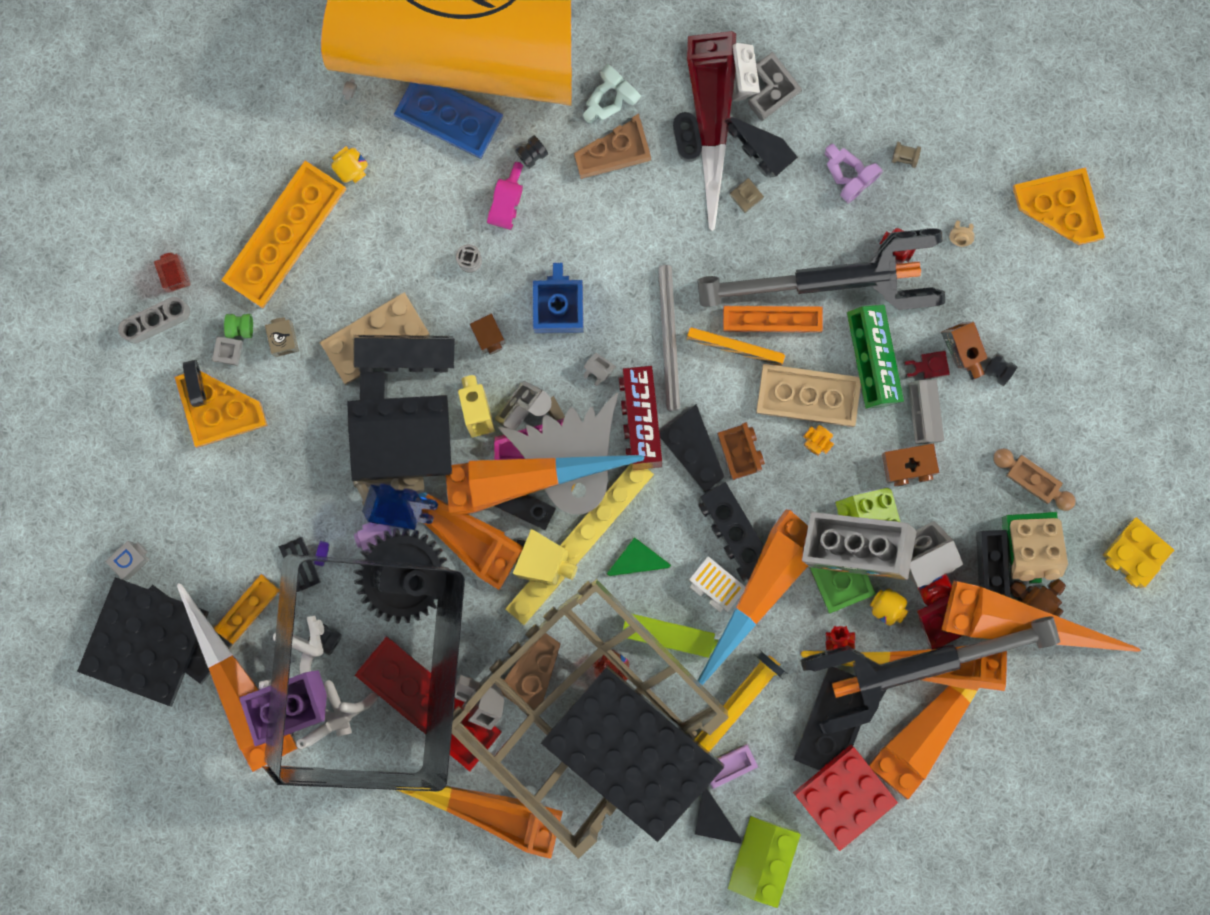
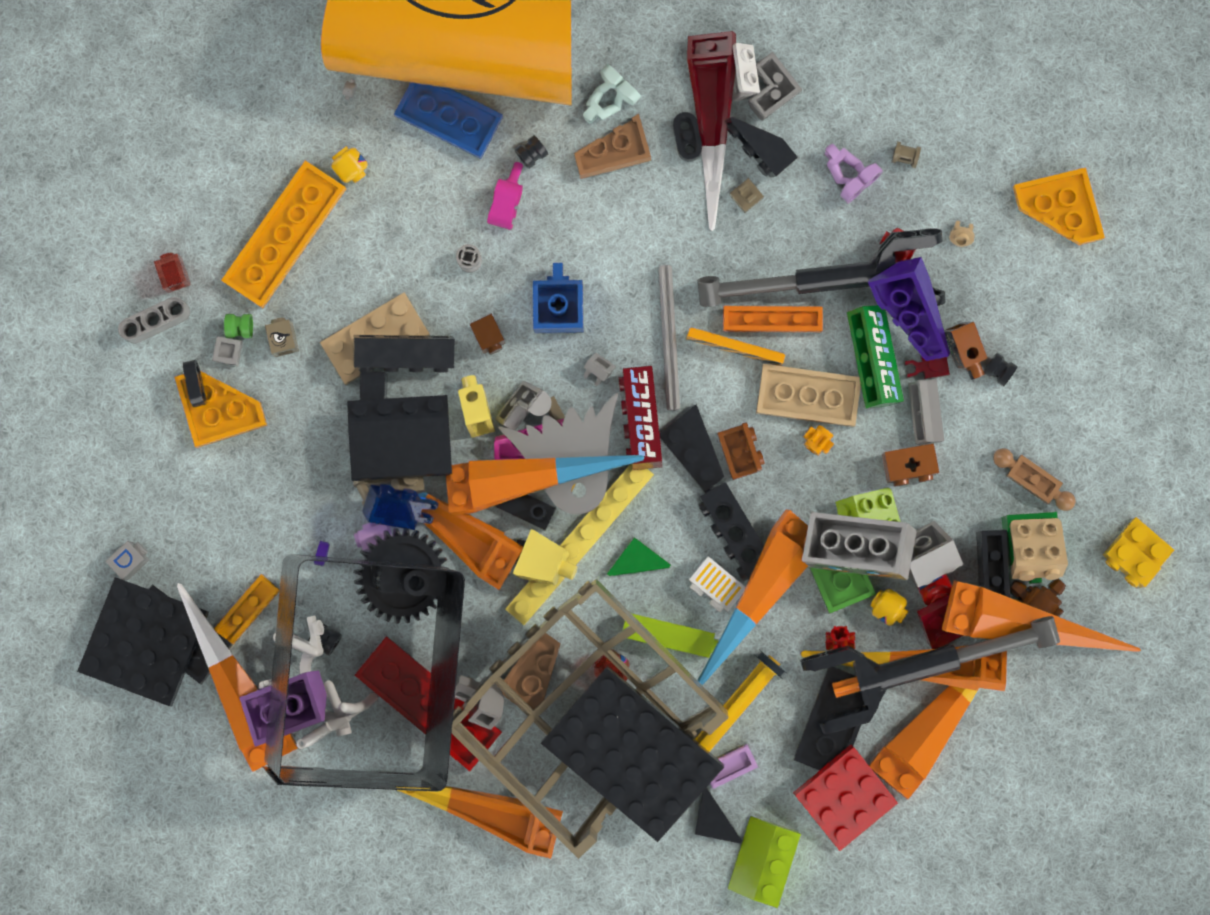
black tile [278,537,321,592] -> none
none -> dark purple wedge [868,257,950,361]

